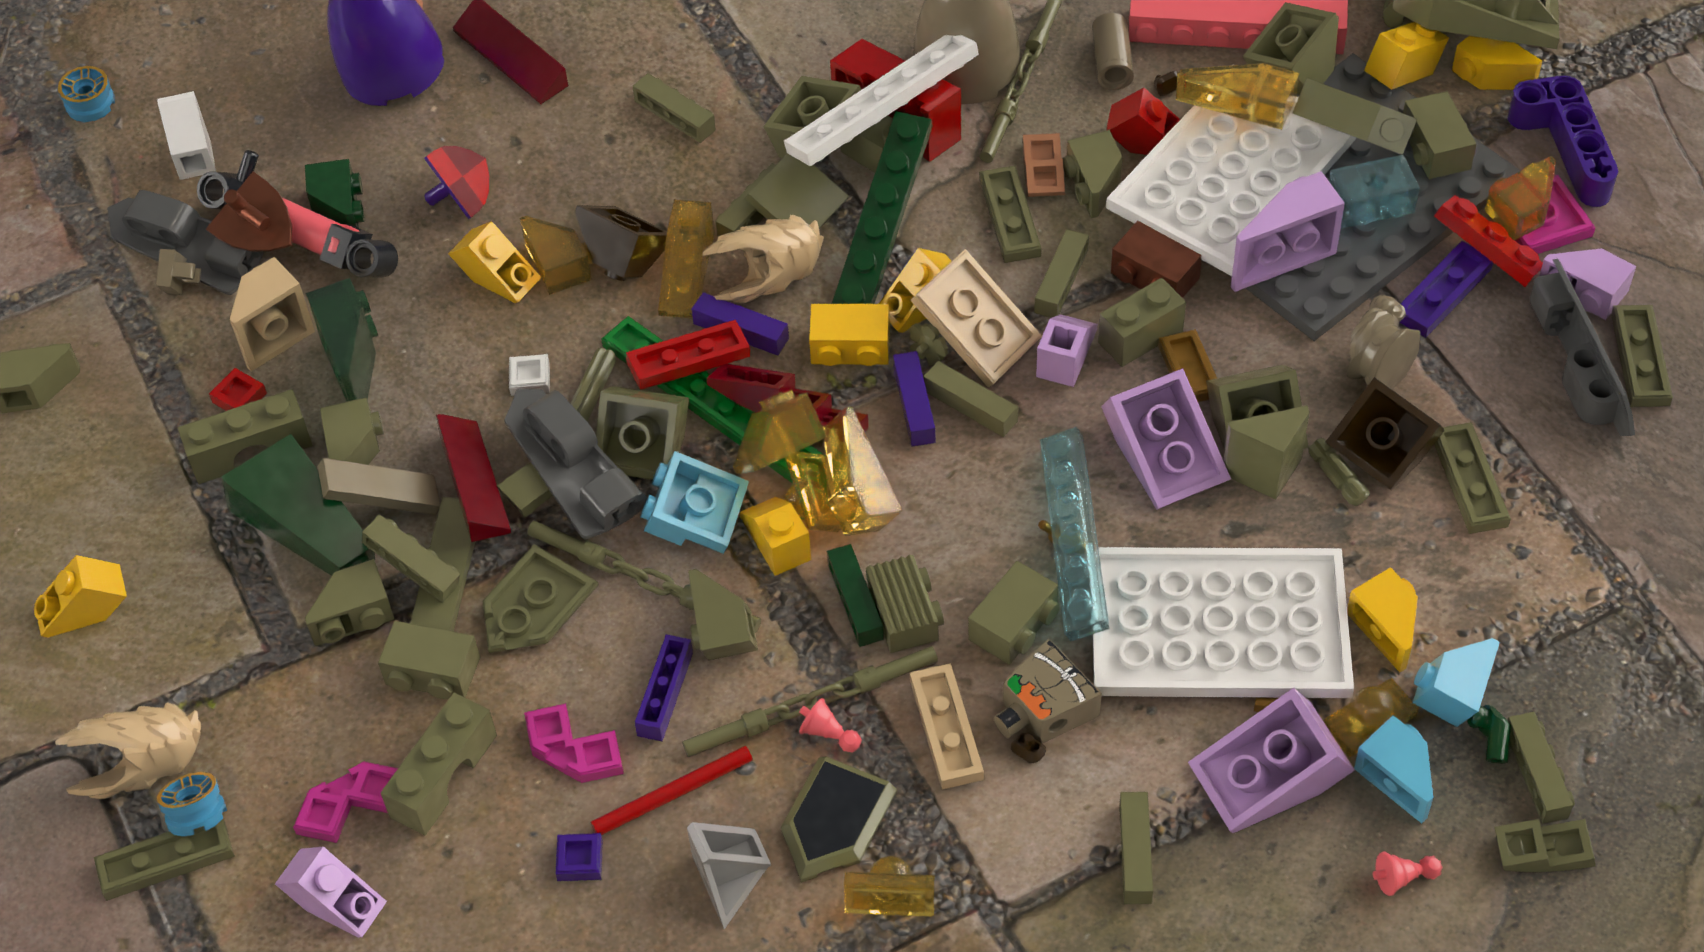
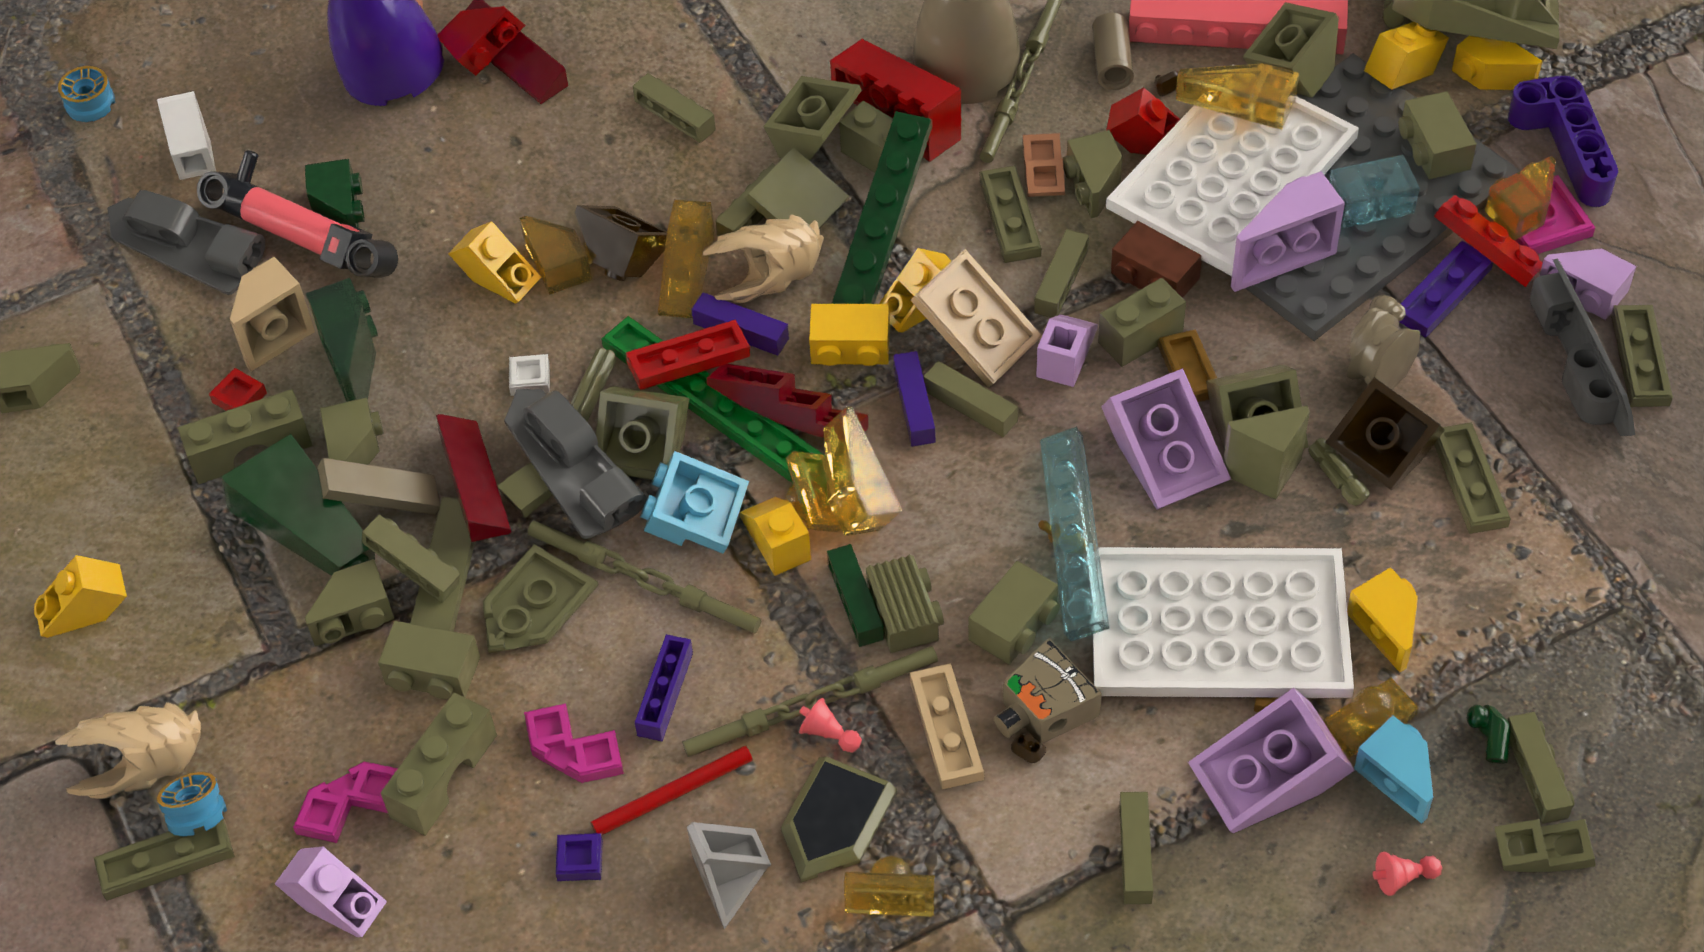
dark tan tile [156,249,201,295] -> none
copper shield [206,171,292,251] -> none
shield [424,146,489,219] -> none
olive slope [684,569,758,660] -> none
clear yellow slope [733,390,827,474] -> none
white plate [784,35,979,166] -> none
olive plant [908,323,948,367] -> none
olive slope [1293,78,1417,155] -> none
medium azure slope [1412,638,1500,727] -> none
none -> red slope [437,6,526,76]

